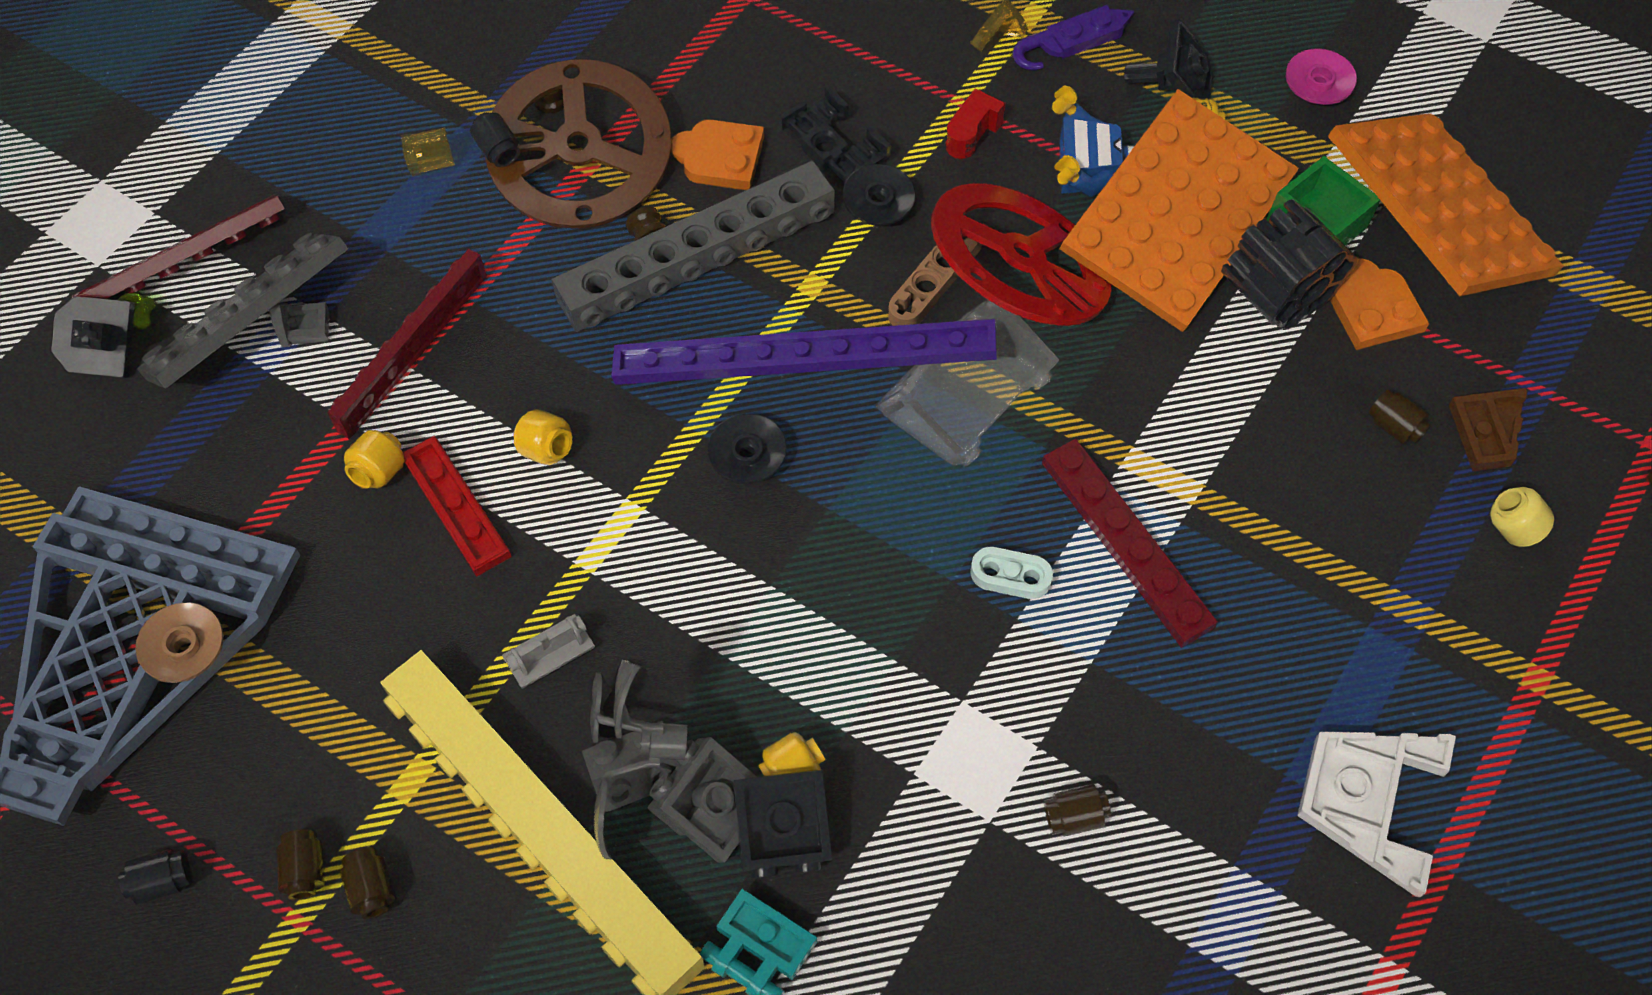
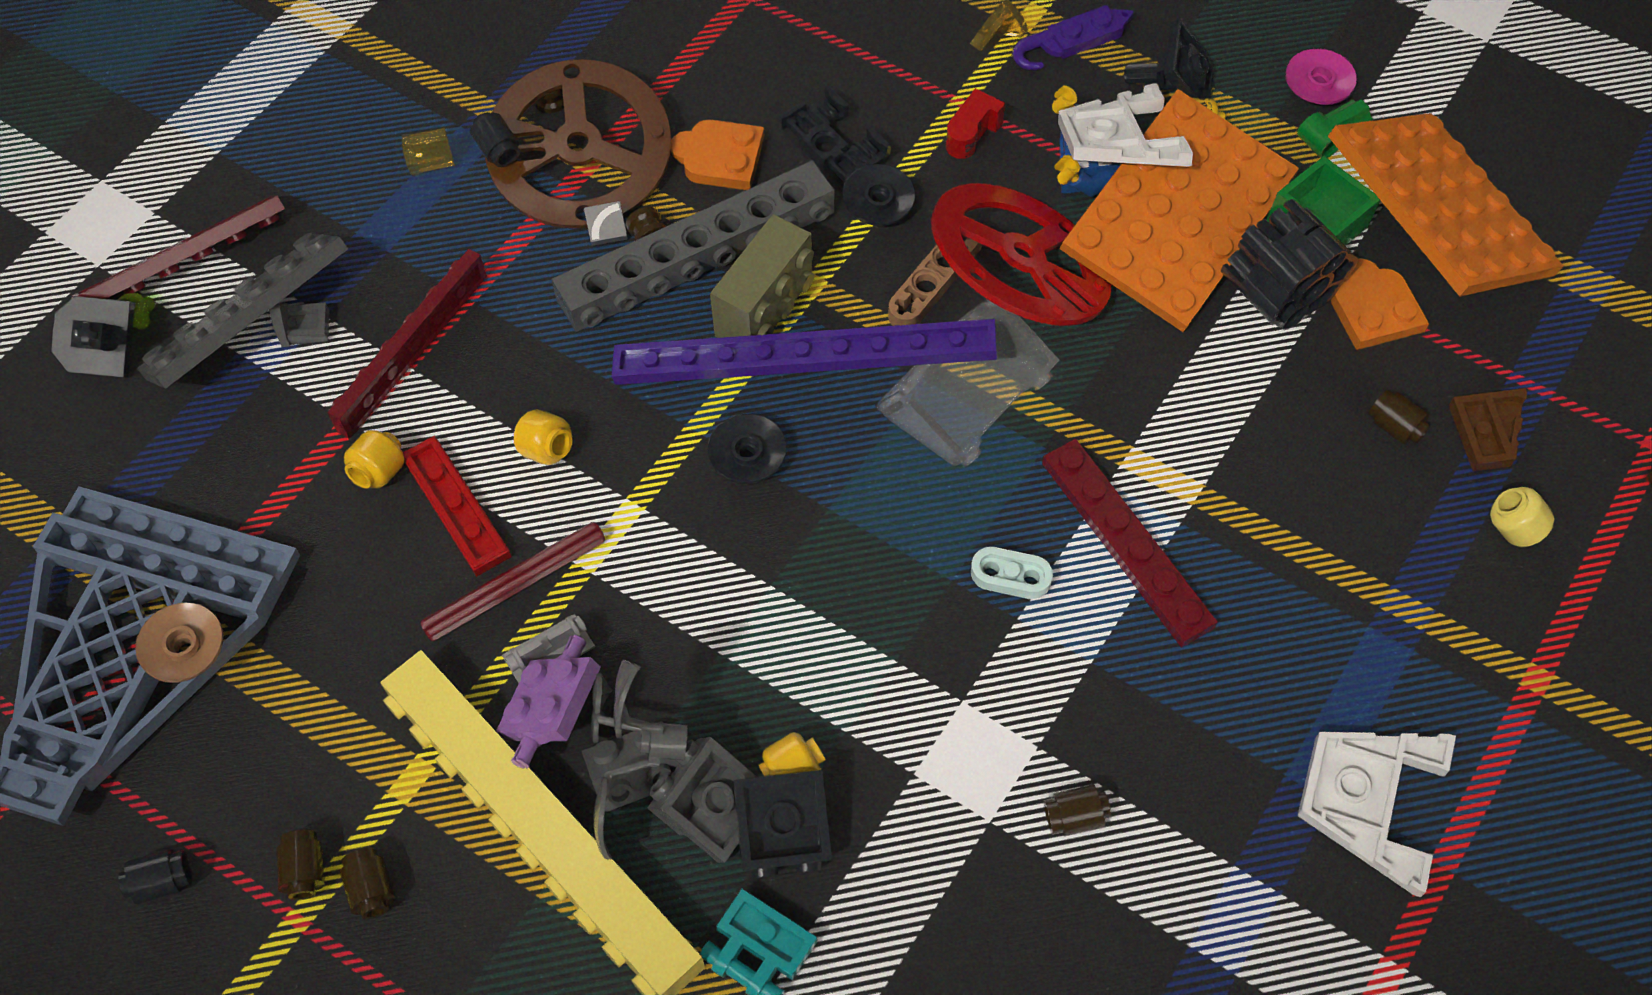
none -> dark red axle [420,522,605,641]
none -> medium lavender plate [496,635,601,769]
none -> light grey tile [584,201,627,246]
none -> olive brick [710,214,814,338]
none -> white wing [1058,83,1193,167]
none -> green piece [1297,99,1373,158]

